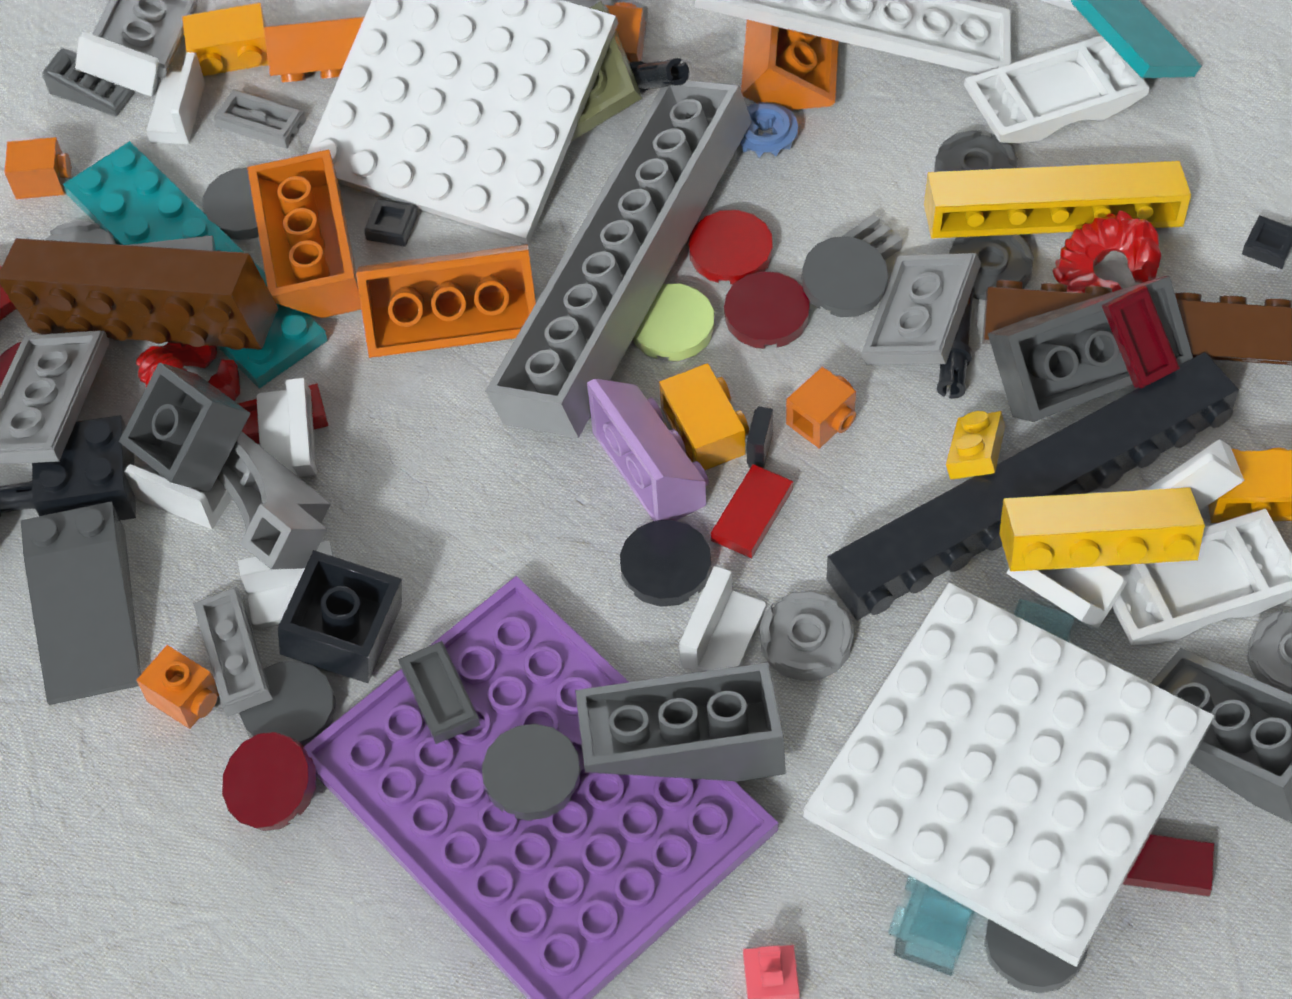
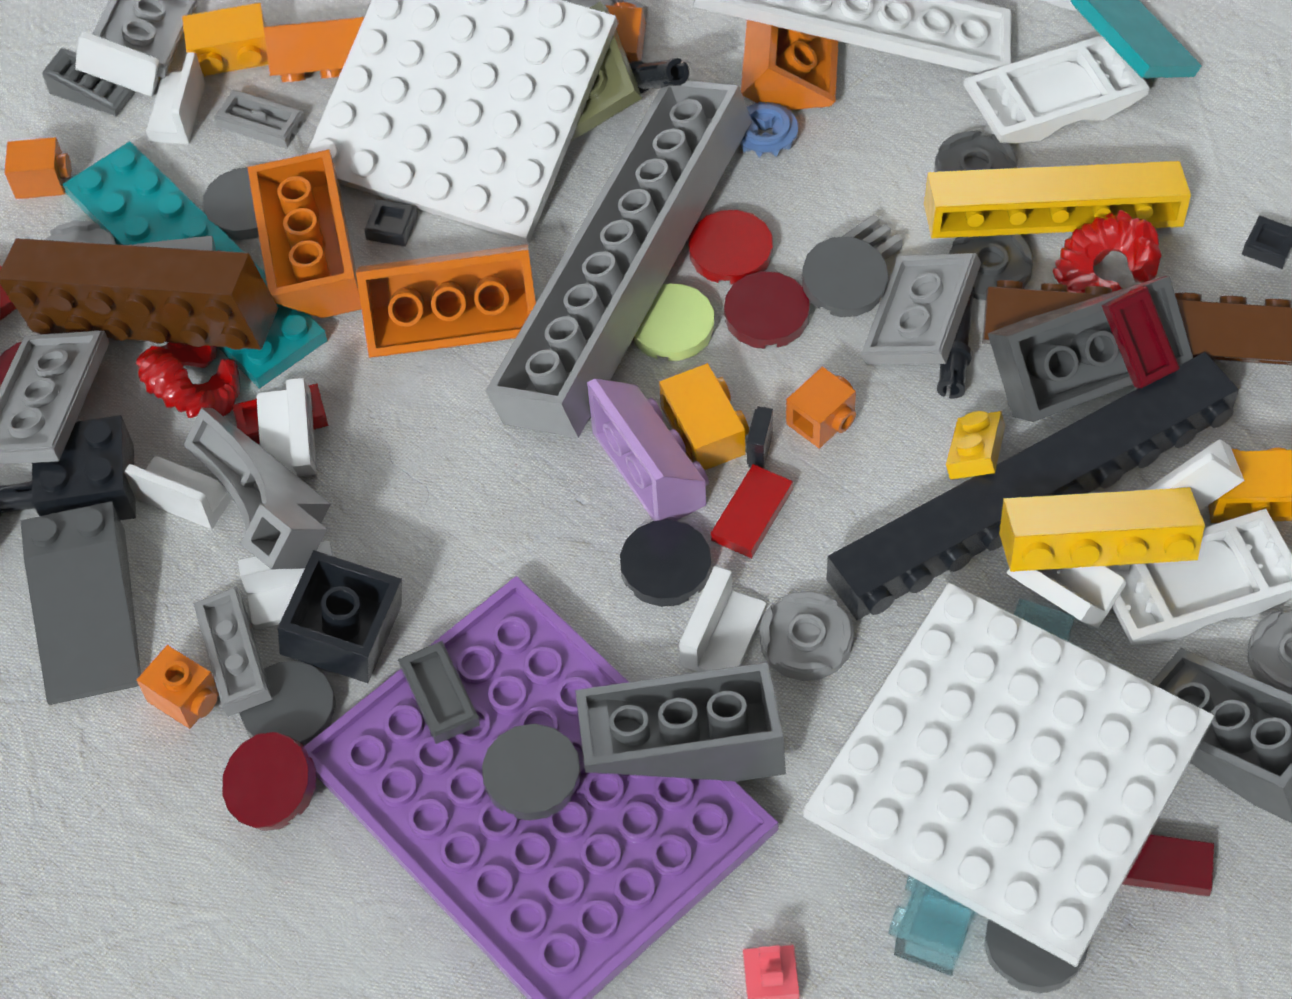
dark grey brick [119,362,250,493] -> none

